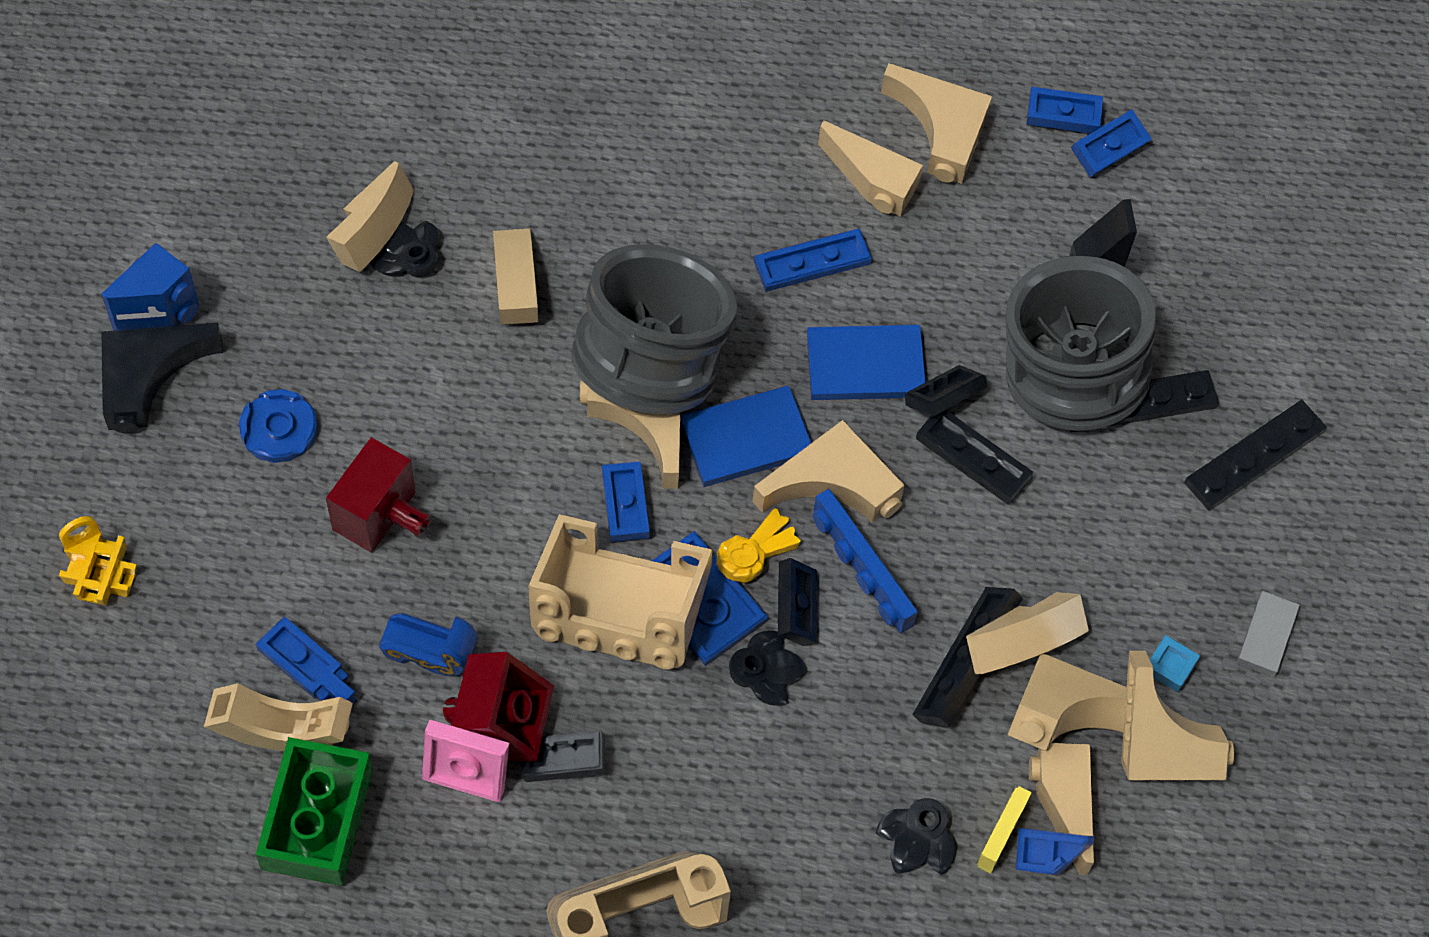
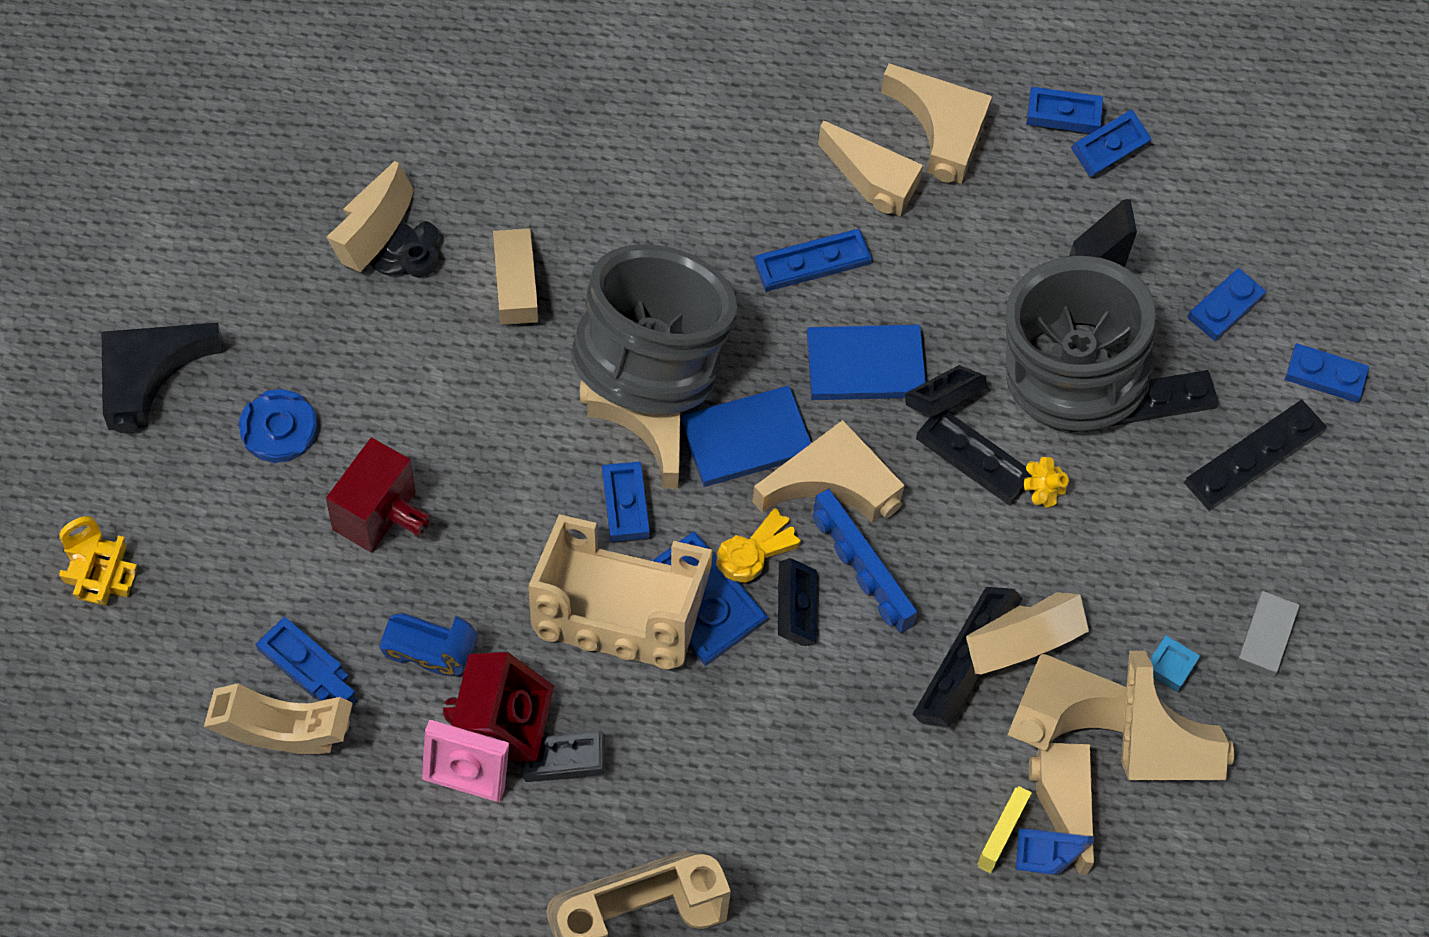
blue slope [101,243,199,331] -> none
green brick [255,737,373,886] -> none
black plate [729,630,807,706] -> none
black plate [876,798,955,875] -> none
none -> yellow plant [1024,457,1069,508]
none -> blue plate [1187,267,1266,341]
none -> blue plate [1284,343,1369,403]

